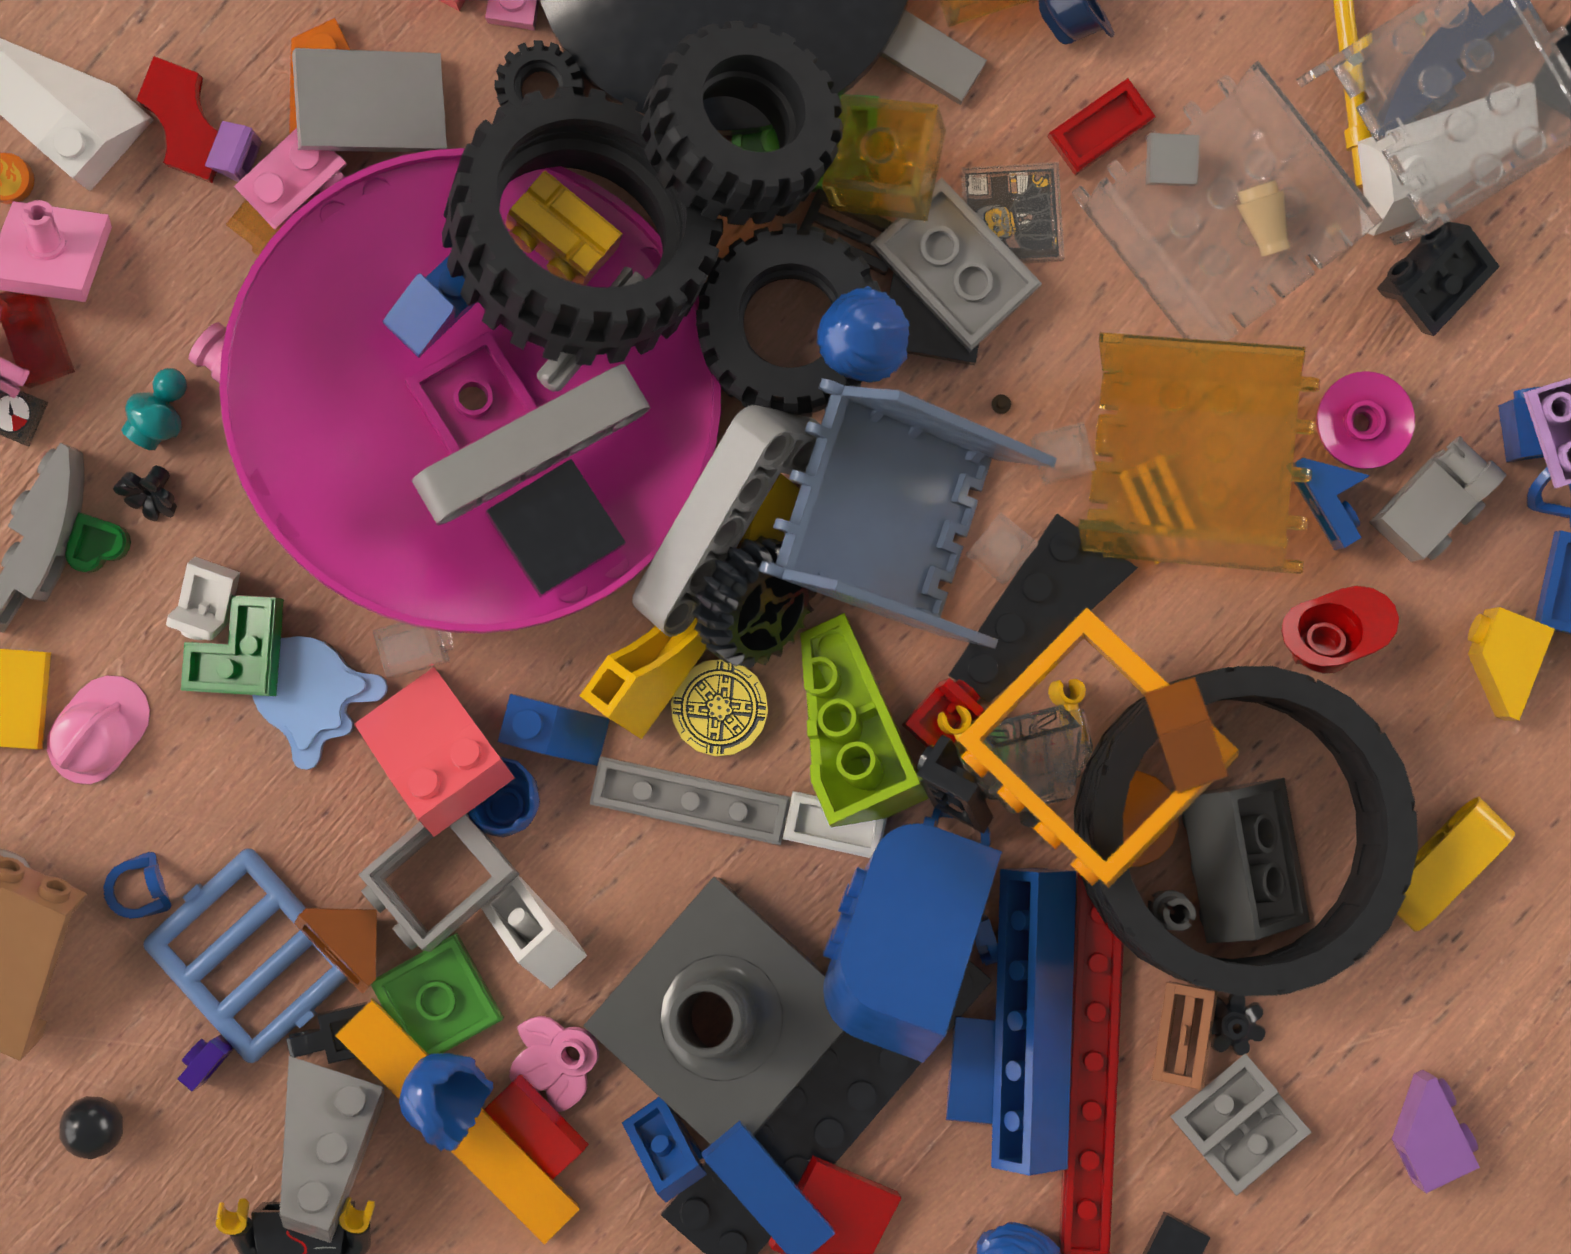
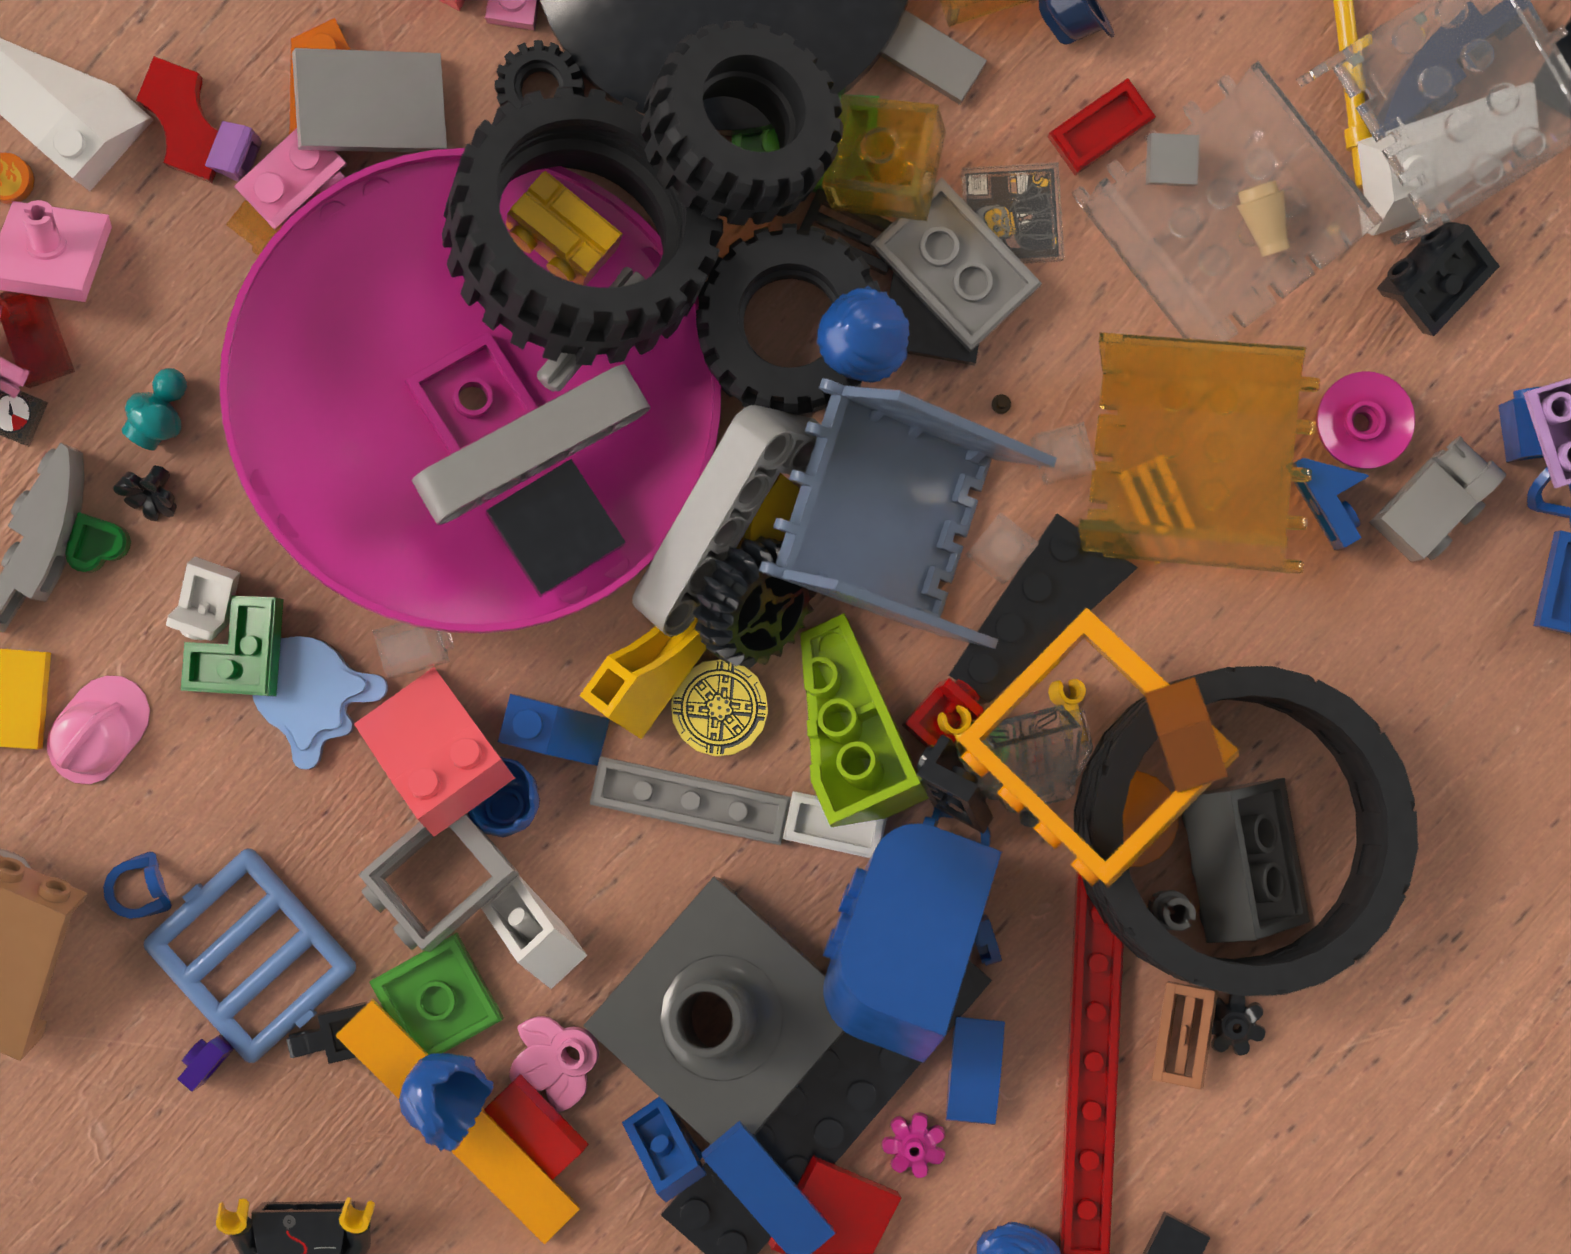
black piece [59,1096,123,1159] -> none
bright pink wheel [188,322,226,384] -> none
light grey wedge [280,1056,385,1243] -> none
dark orange slope [294,908,377,994] -> none
slope [383,256,477,358] -> none
blue brick [991,868,1076,1176] -> none
light grey slope [1170,1053,1312,1196] -> none
red piece [1281,586,1399,674] -> none
medium lavender slope [1392,1070,1480,1193] -> none
yellow beam [1397,796,1515,932] -> none
yellow slope [1468,607,1555,721] -> none
none -> dark pink plant [881,1112,945,1178]

